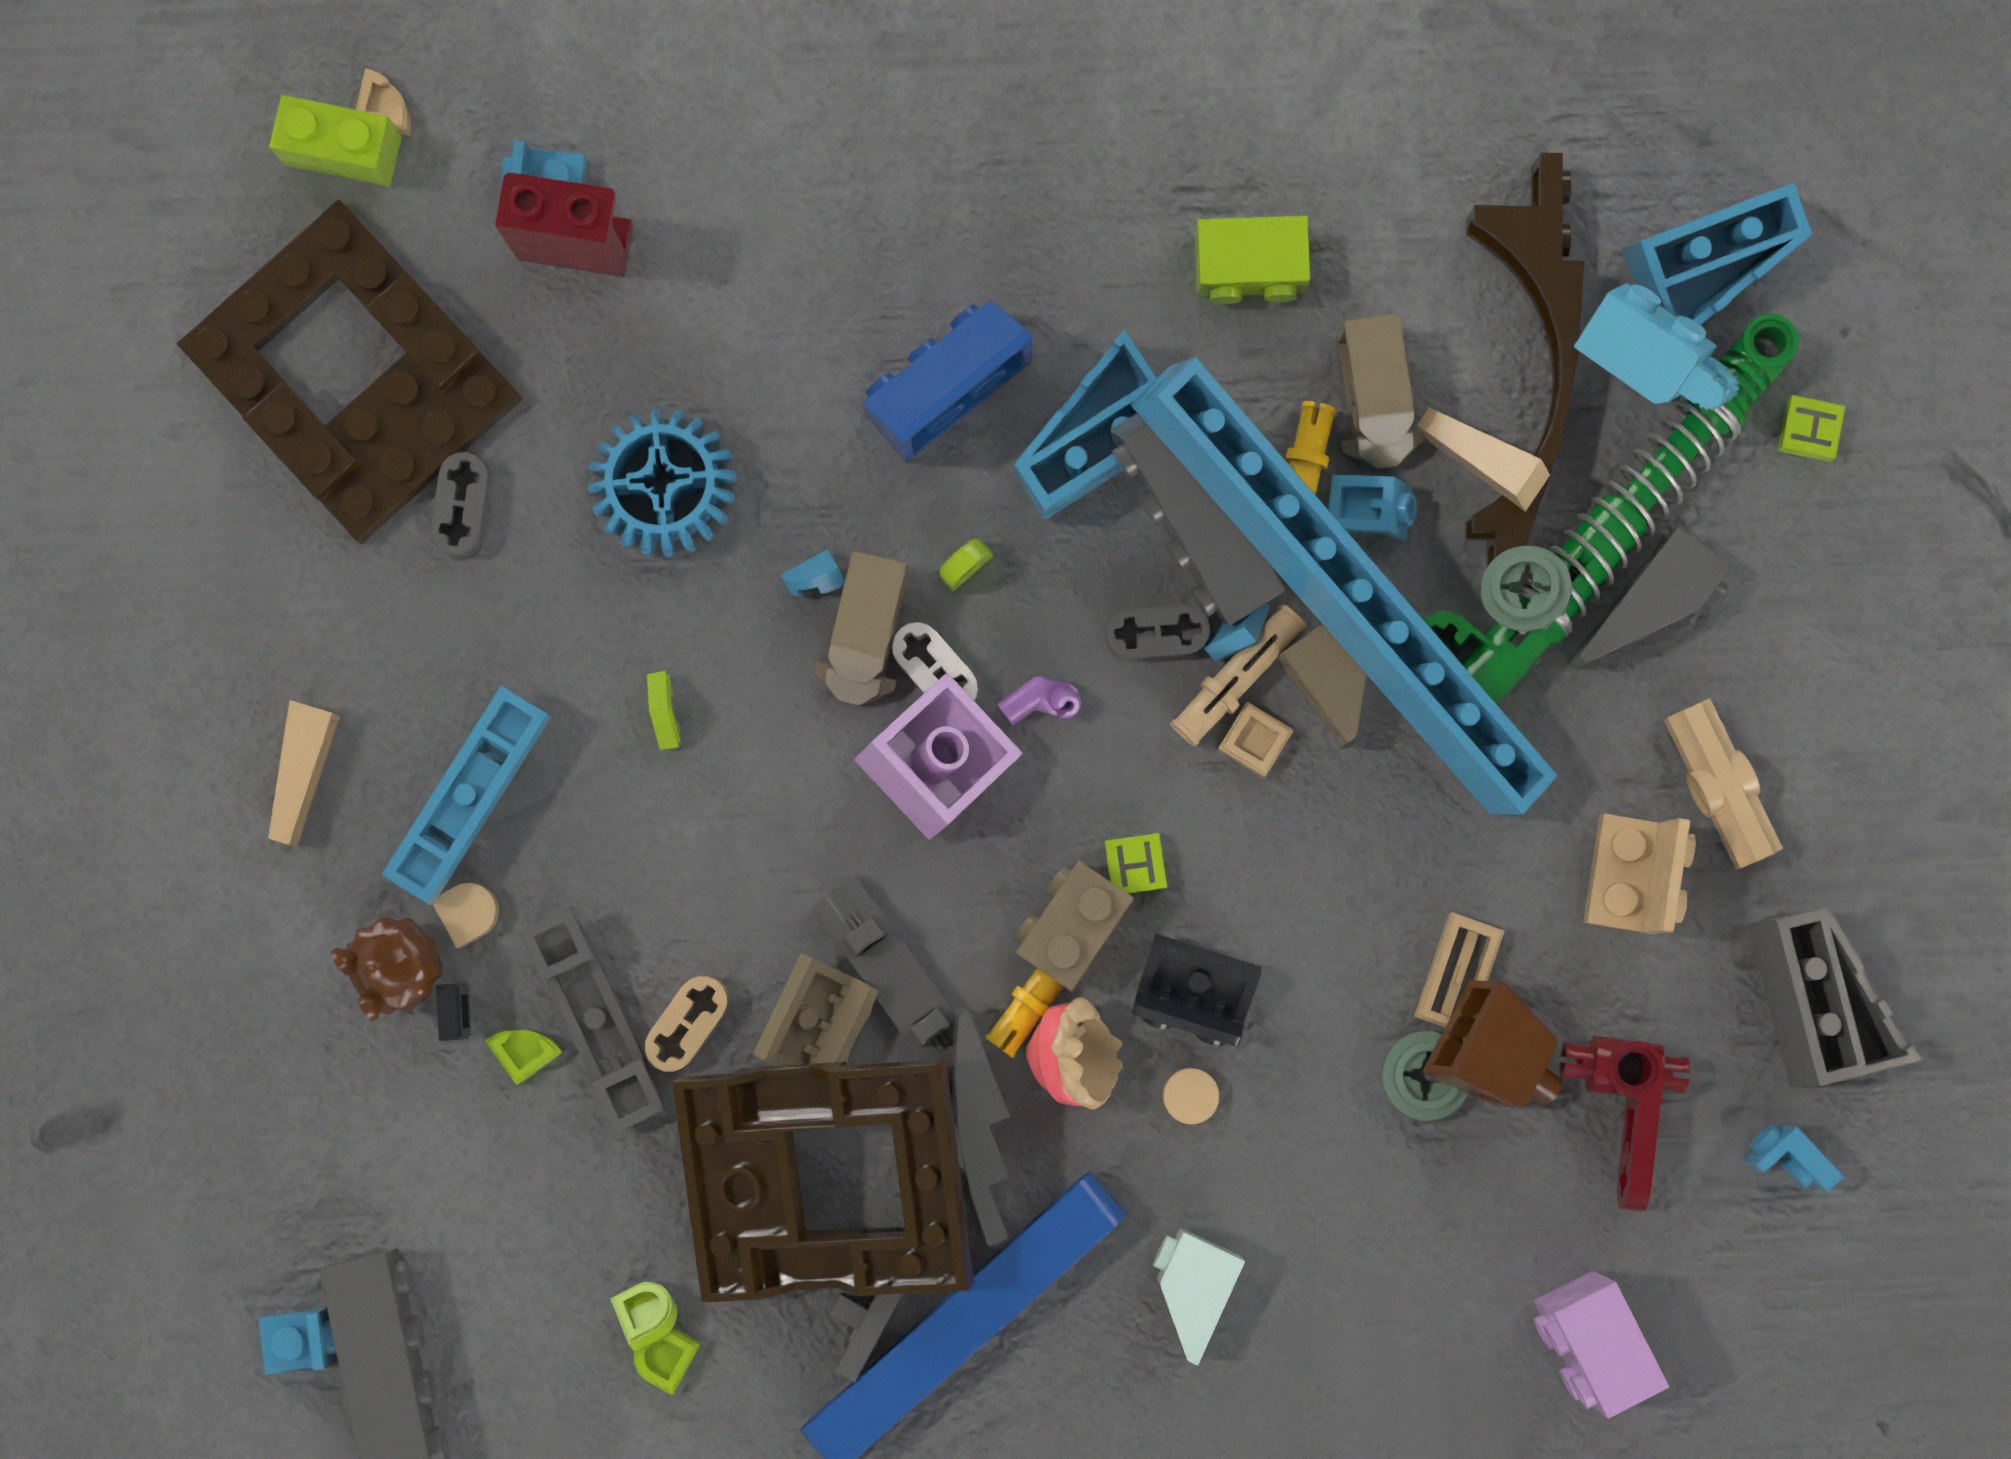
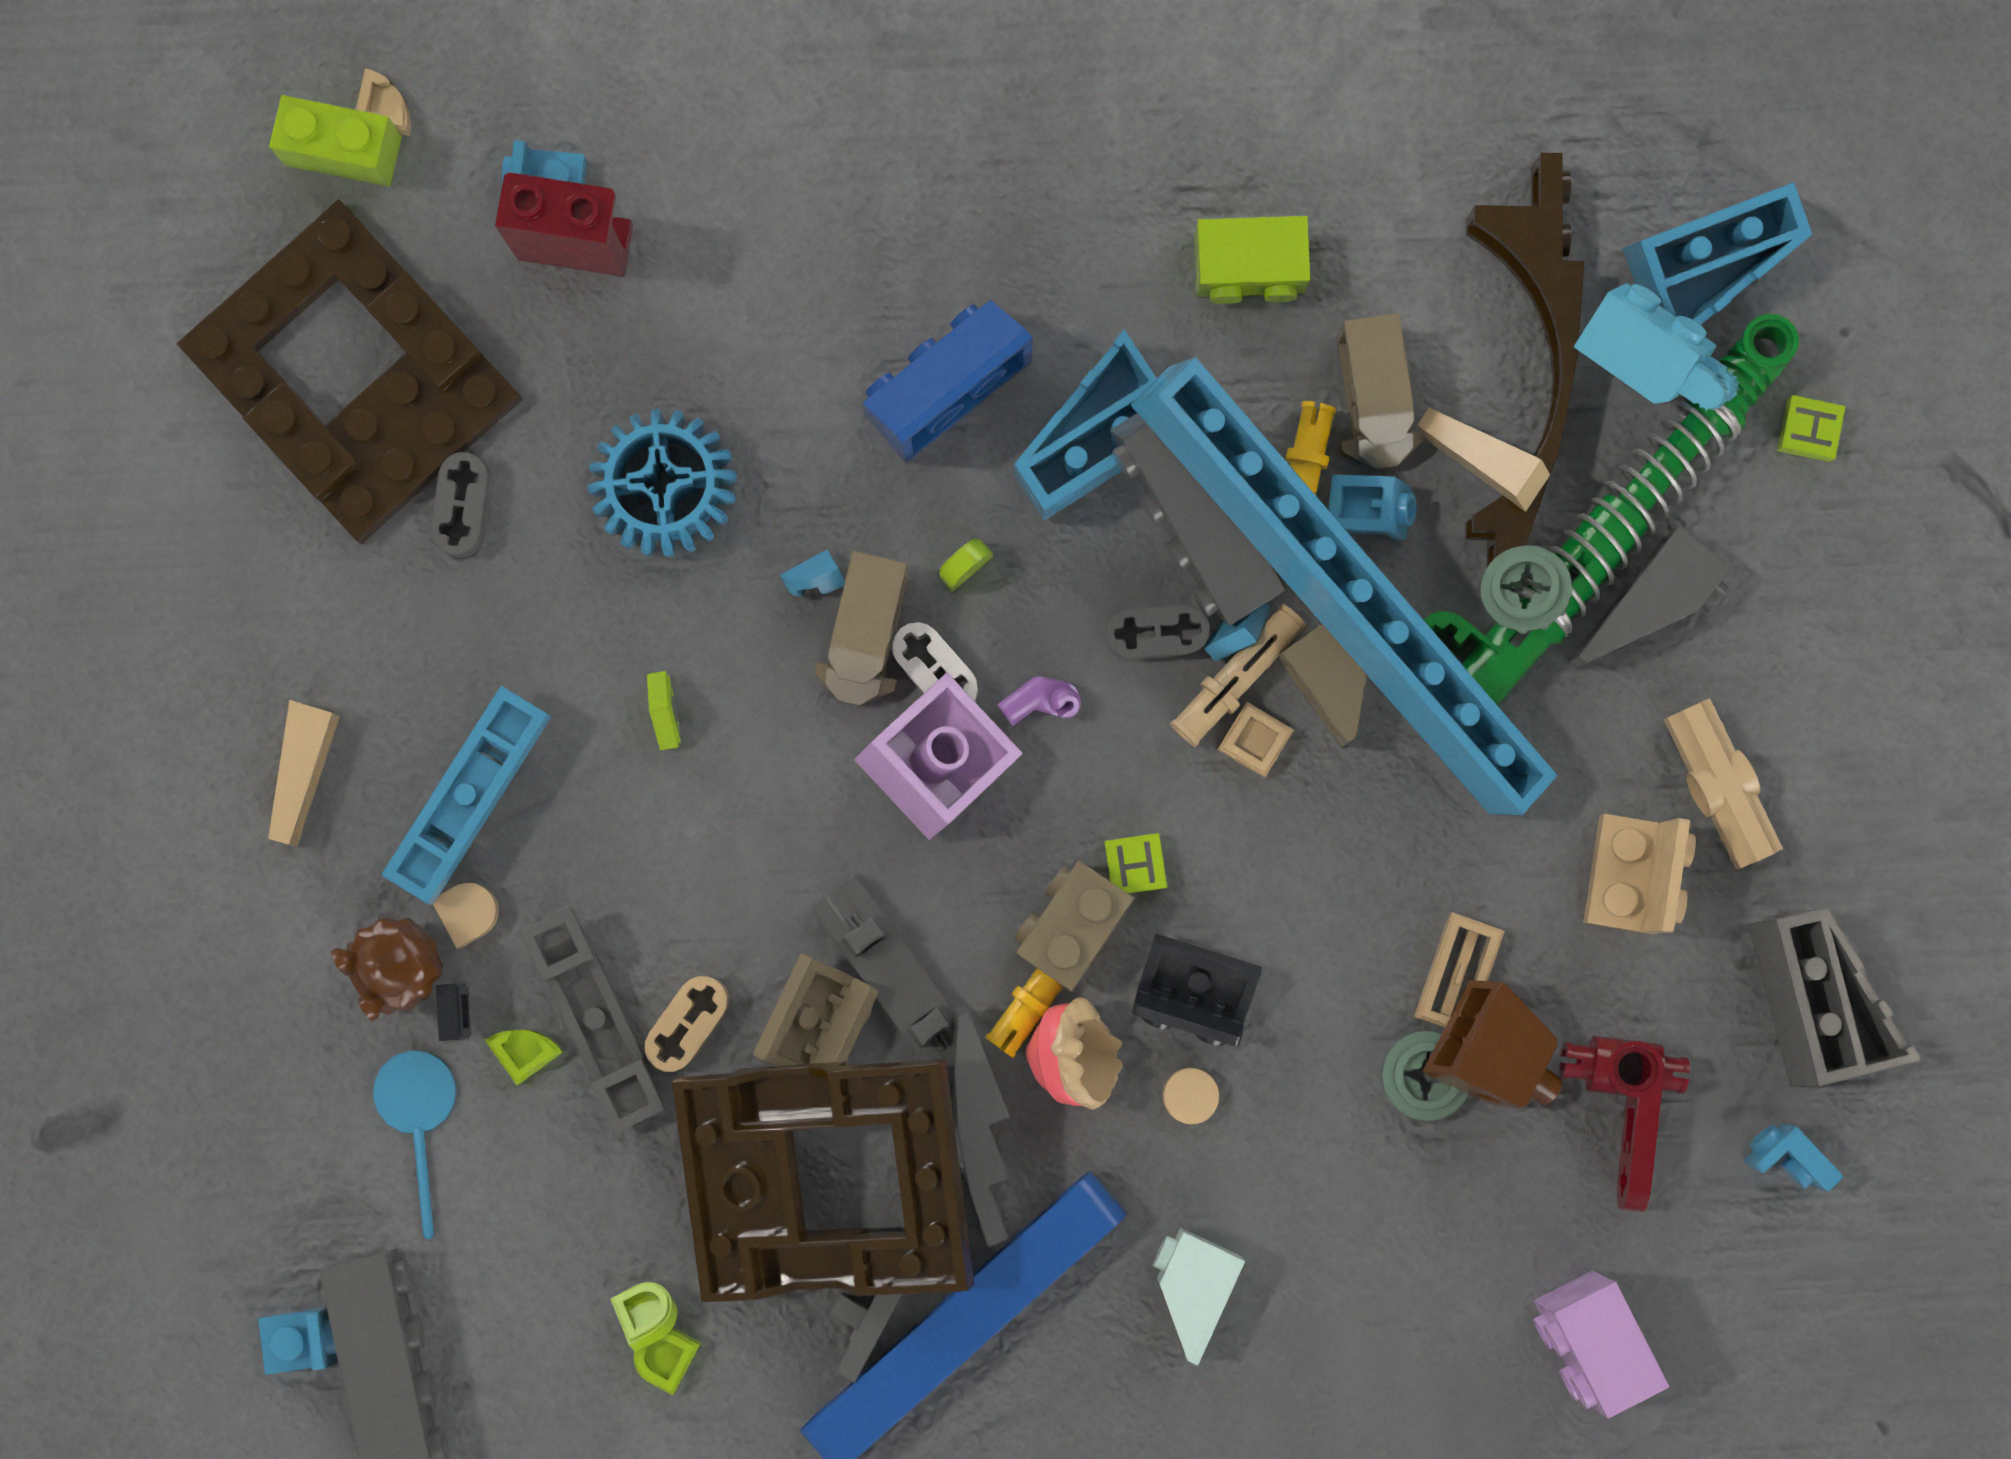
none -> dark azure piece [373,1050,457,1239]

